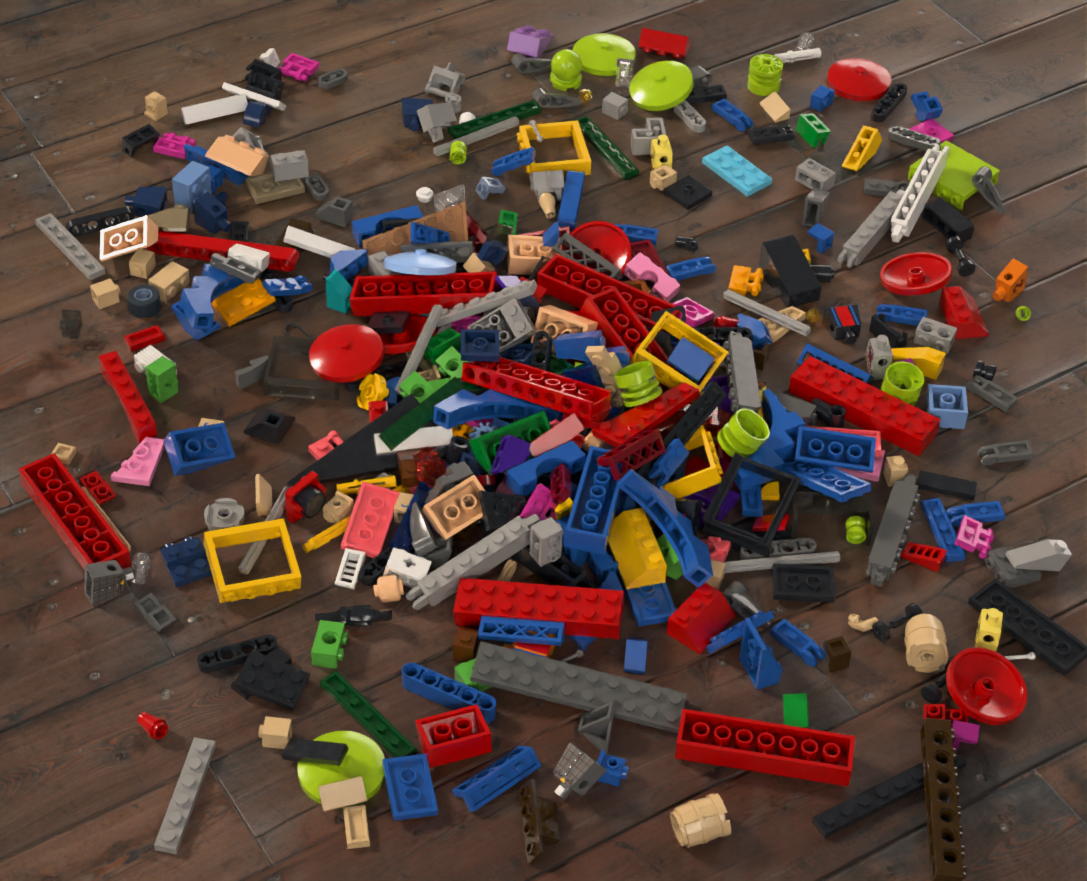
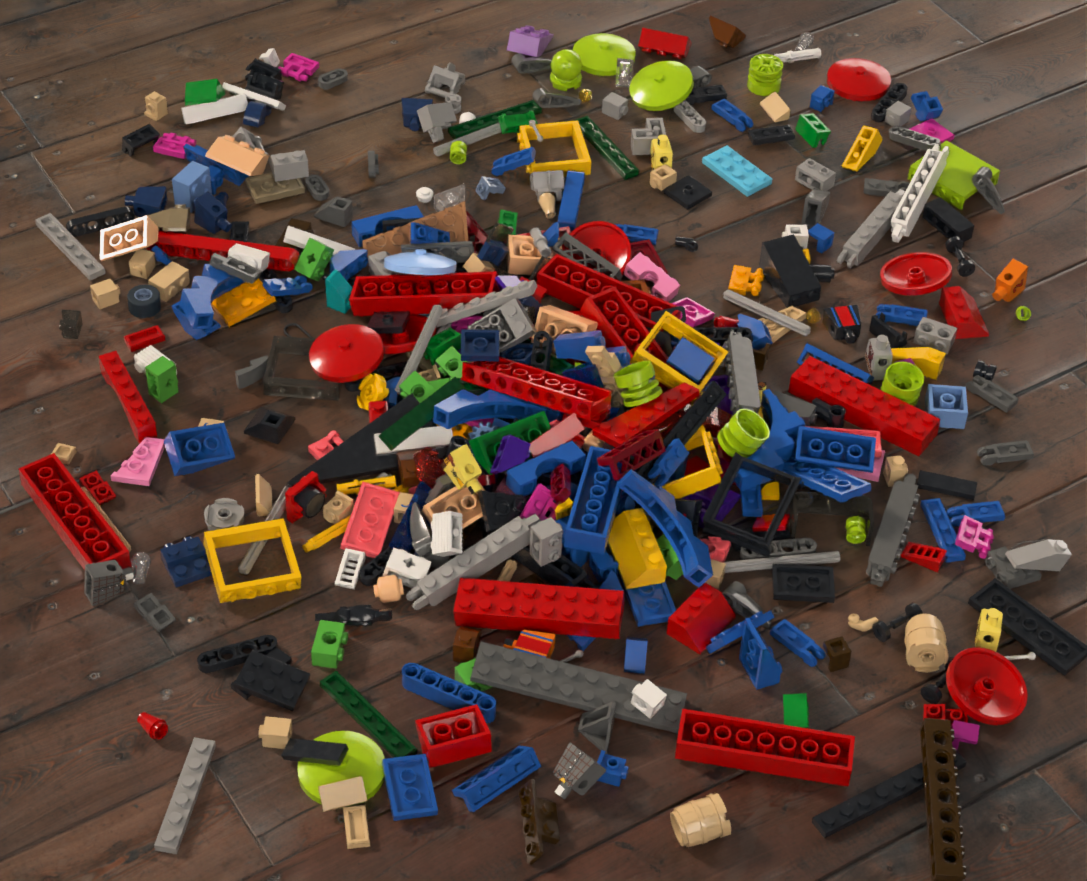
blue fence [478,616,565,646] -> none
blue hinge [665,256,716,281] -> none
none -> blue tile [151,246,172,266]
none -> green slope [185,79,226,106]
none -> bright green brick [294,238,334,281]
none -> dark grey plate [368,151,379,178]
none -> white brick [431,511,463,557]
none -> light yellow torso [441,444,482,495]
none -> green hinge [498,111,538,134]
none -> light grey pin [530,227,551,258]
none -> white brick [631,679,667,719]
none -> reddish brown slope [709,16,746,48]
none -> white brick [782,225,809,249]
none -> light grey brick [885,101,911,127]

